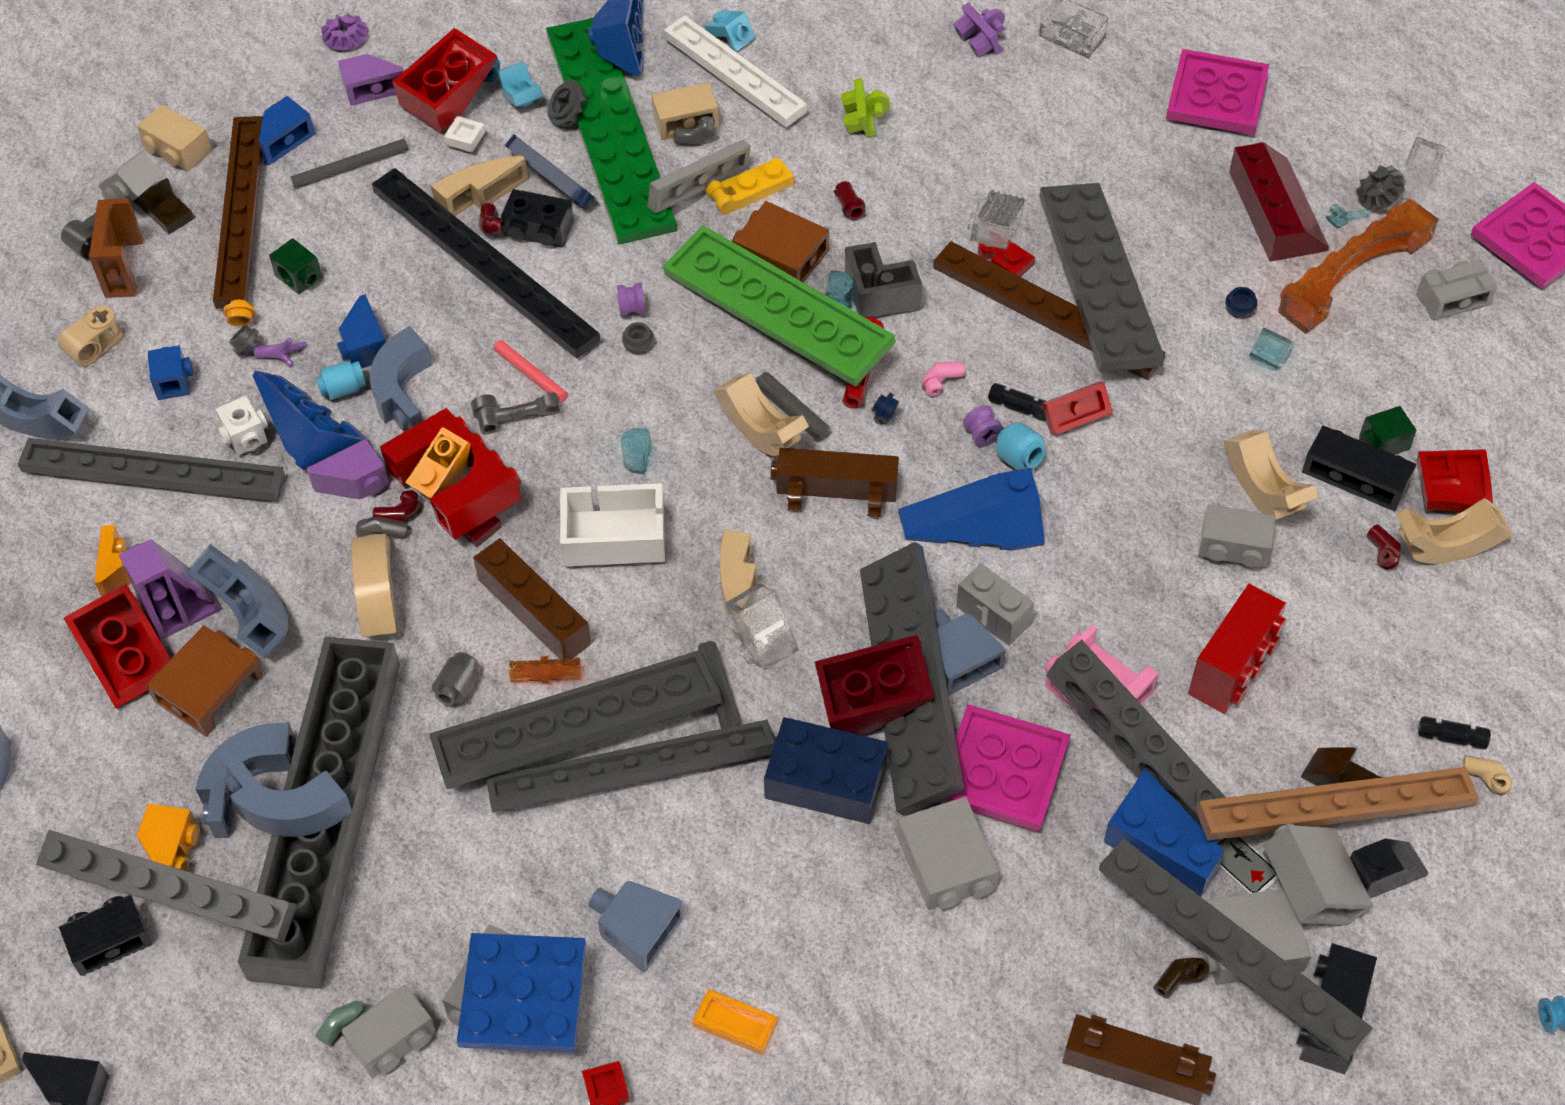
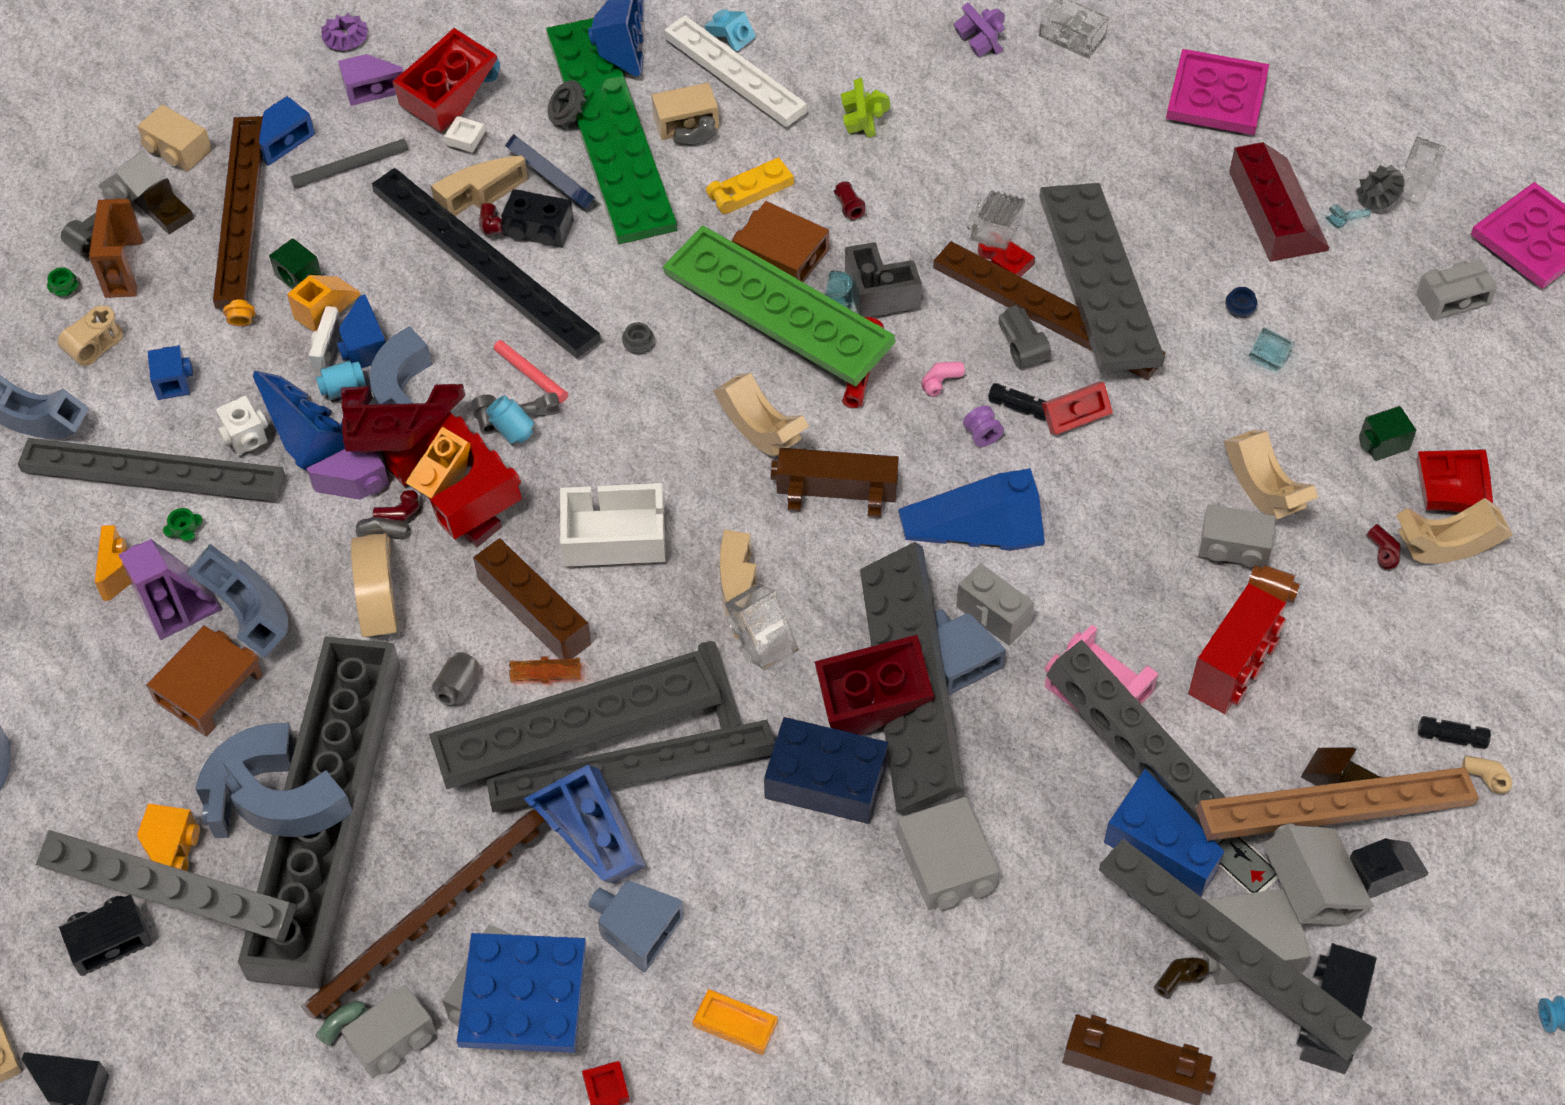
red slope [63,583,171,709] -> none
dark grey plate [229,325,259,354] -> none
medium lavender bar [254,338,307,367] -> none
medium azure bracket [497,61,543,107] -> none
medium lavender wheel [617,283,645,317] -> none
clear light blue brick [621,428,651,475] -> none
light grey plate [647,139,751,213] -> none
dark grey axle [756,372,829,441] -> none
dark blue plate [871,392,900,424] -> none
dark pink plate [939,704,1071,832] -> none
medium azure head [996,423,1045,470] -> none
clear orange arch [1278,198,1439,334] -> none
black brick [1302,425,1417,512] -> none
none -> green plate [47,267,78,296]
none -> green plate [163,508,203,542]
none -> light orange slope [287,275,360,331]
none -> reddish brown plate [300,809,545,1018]
none -> white plate [309,306,342,376]
none -> dark red wing [341,384,466,453]
none -> medium azure brick [486,395,534,444]
none -> blue wedge [524,764,646,884]
none -> dark grey piece [998,305,1051,368]
none -> dark orange brick [1248,565,1300,603]

